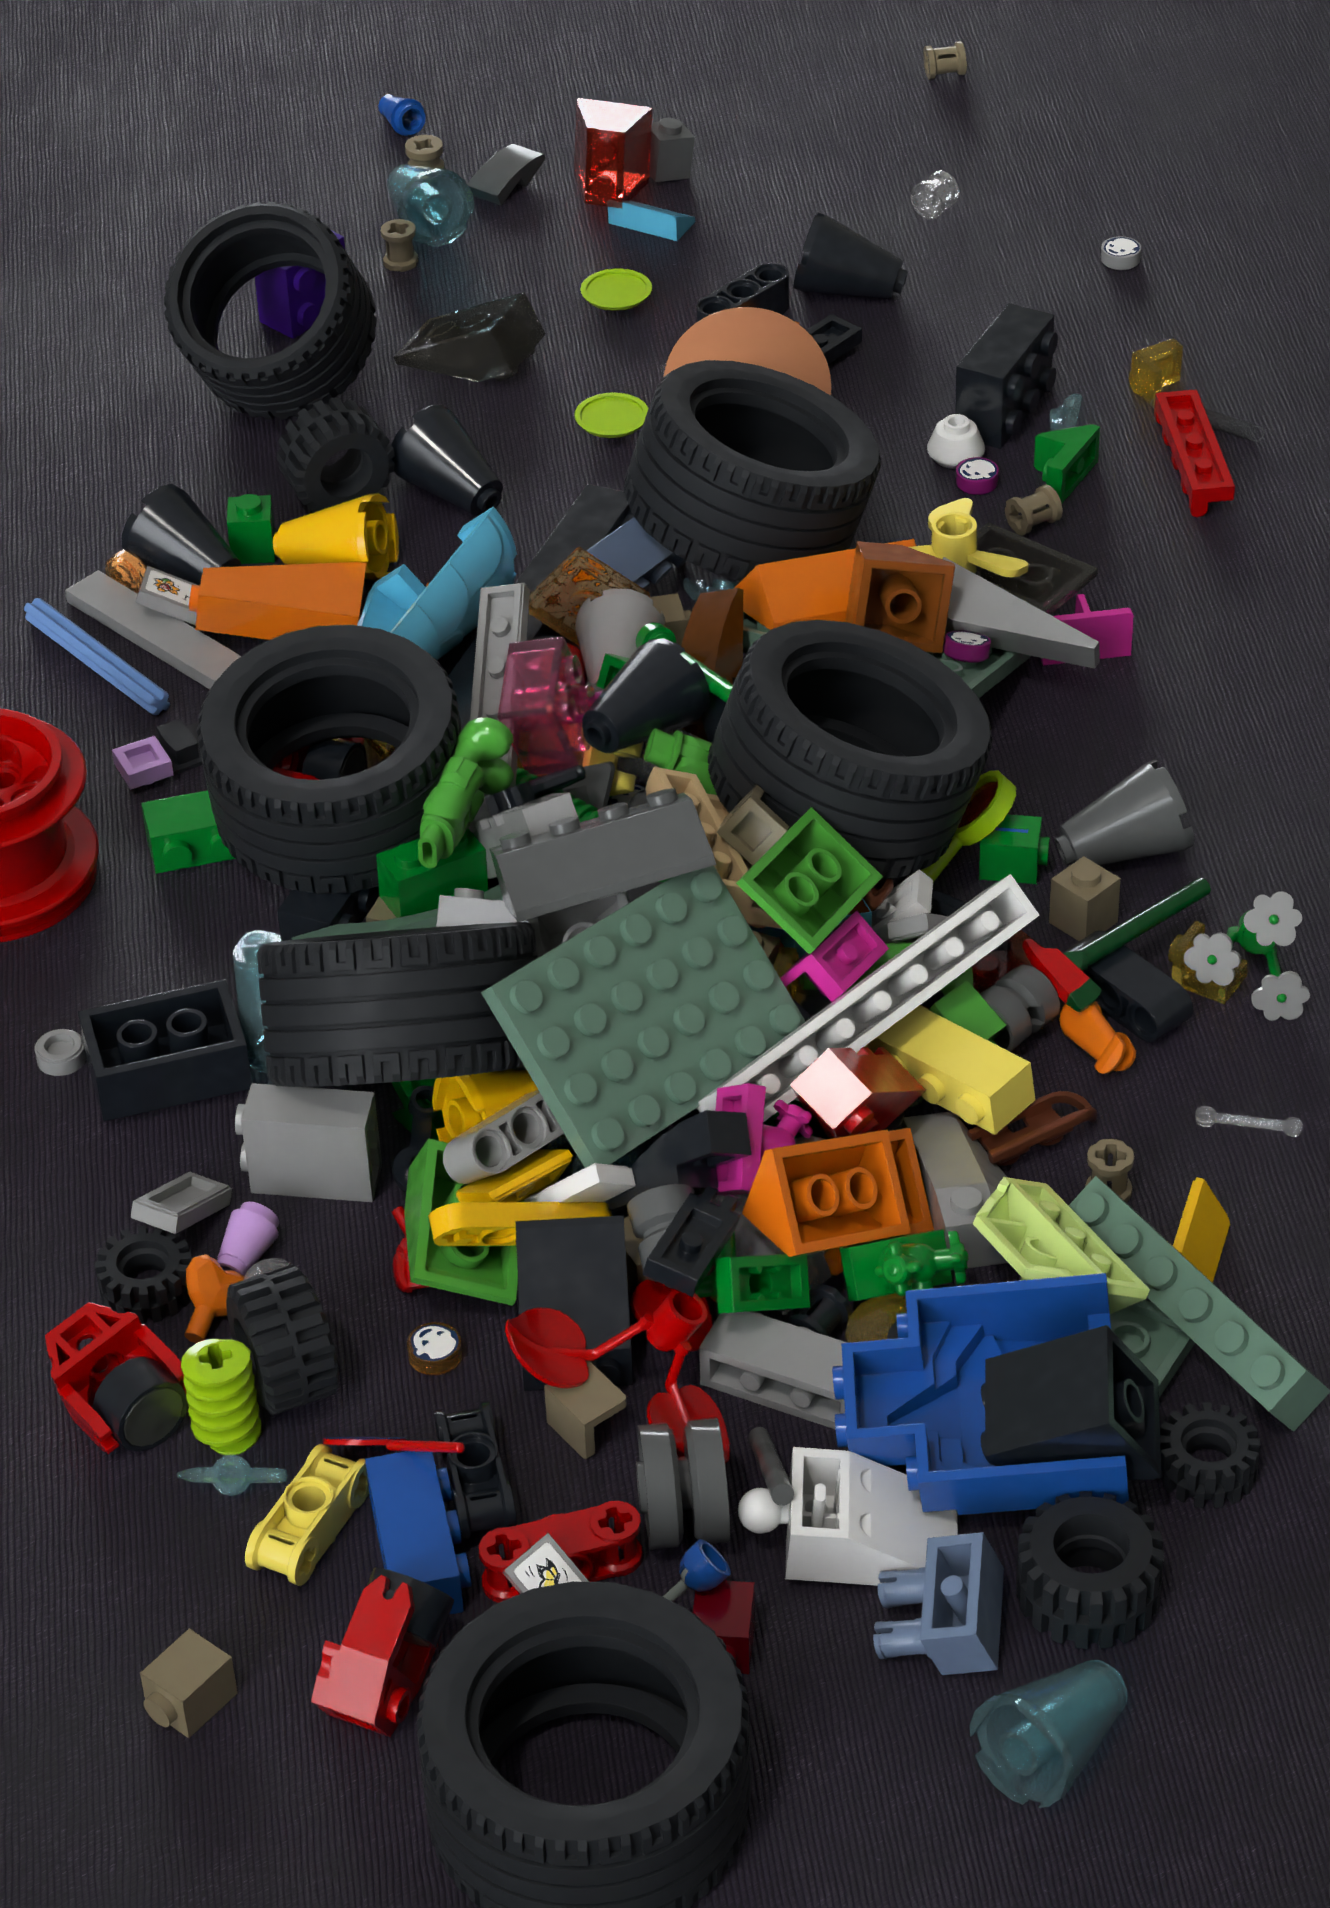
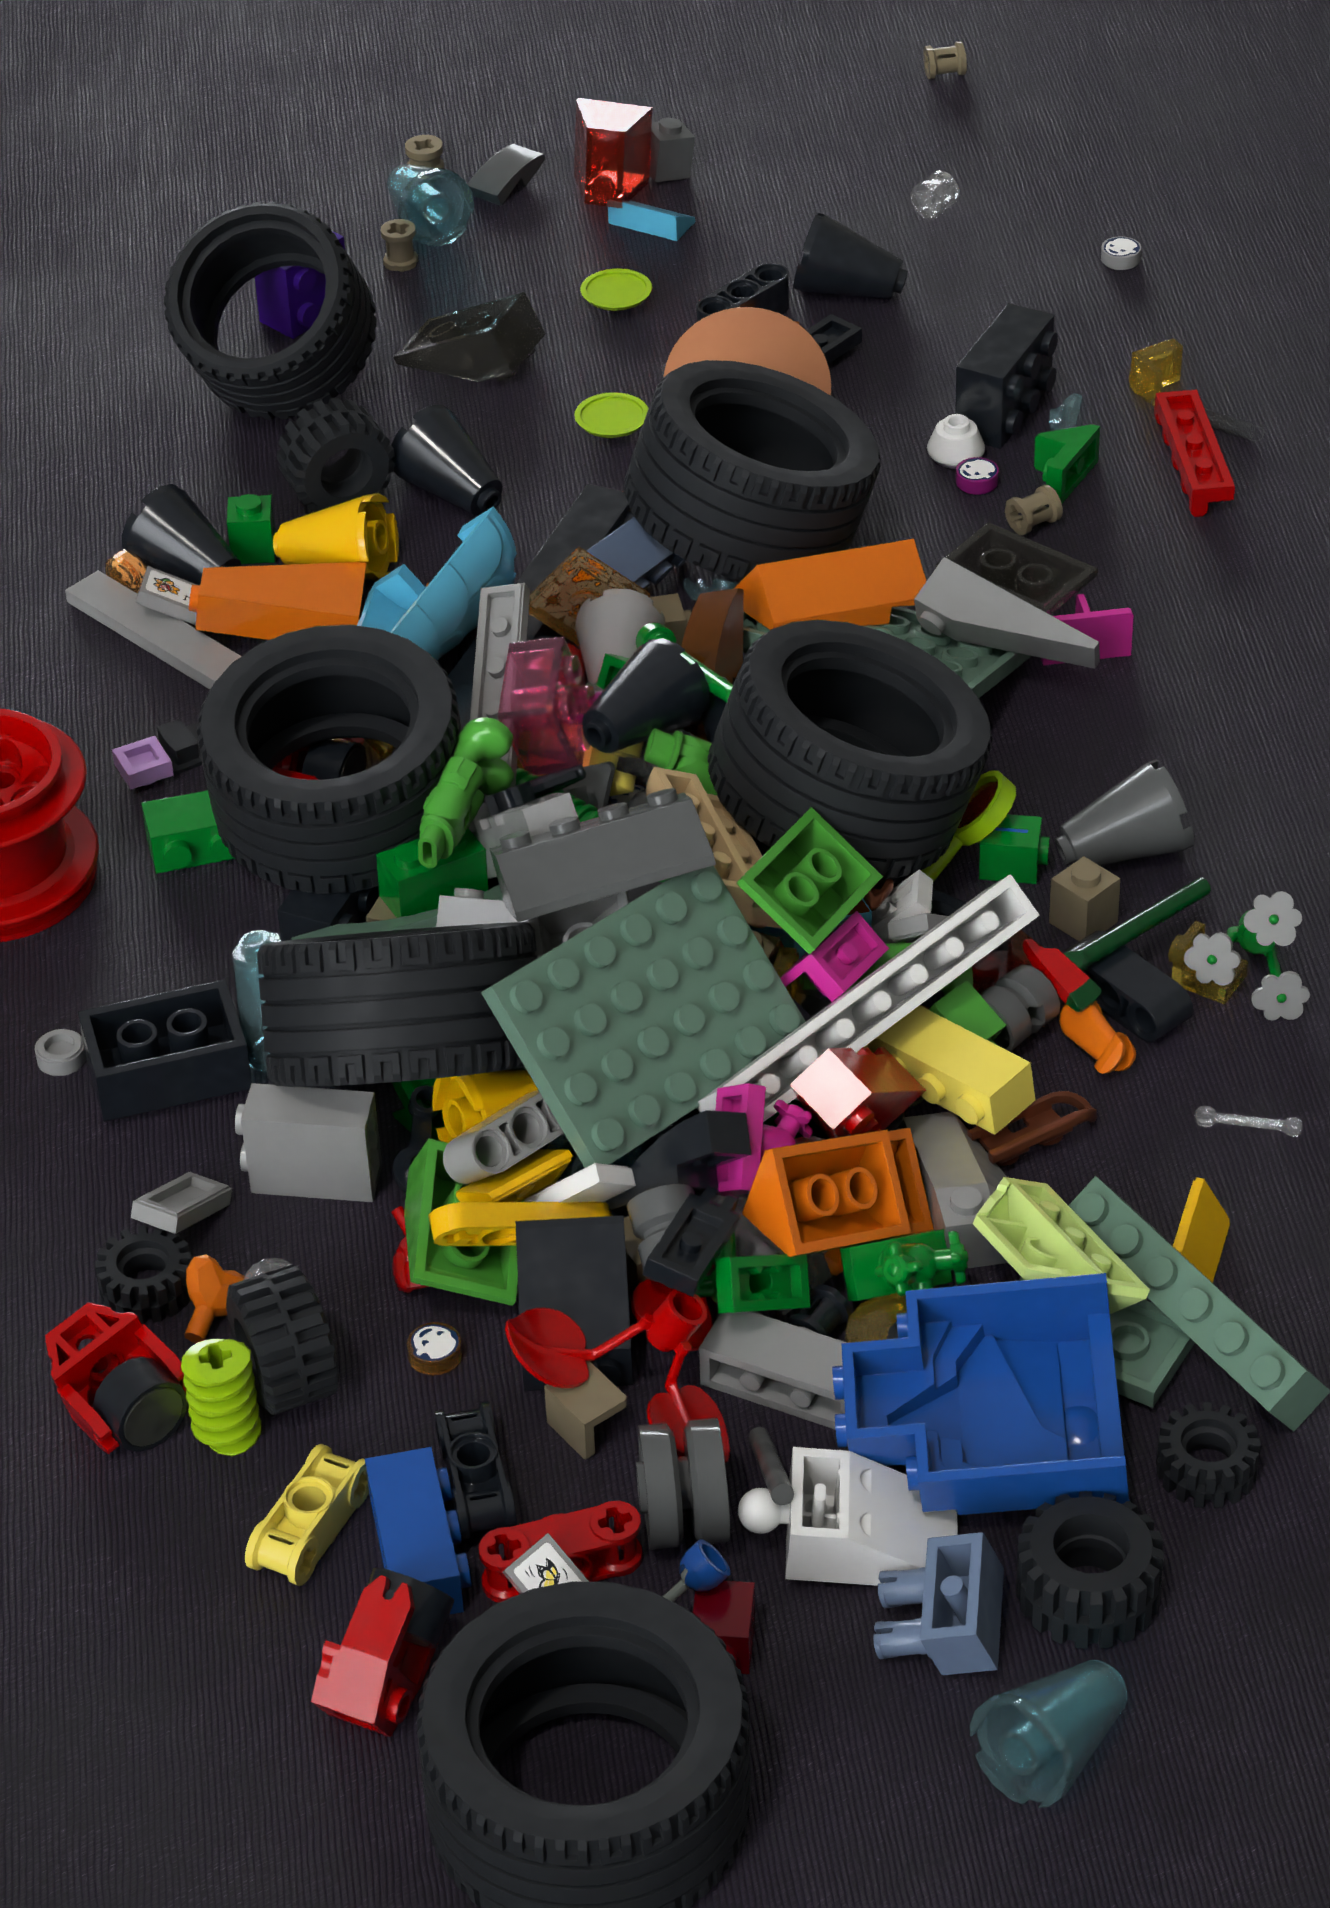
medium blue axle [24,598,170,715] -> none
dark tan brick [140,1628,238,1738] -> none
clear light blue piece [176,1455,287,1496] -> none
lavender cone [217,1201,279,1276] -> none
red piece [323,1437,465,1453] -> none
blue cone [378,94,425,136] -> none
dark tan panel [717,785,789,865] -> none
dark orange slope [845,541,955,653] -> none
light yellow piece [909,498,1028,577] -> none
magenta tile [944,631,991,663] -> none
black slope [981,1325,1161,1480] -> none
dark tan bush [1085,1138,1135,1202] -> none

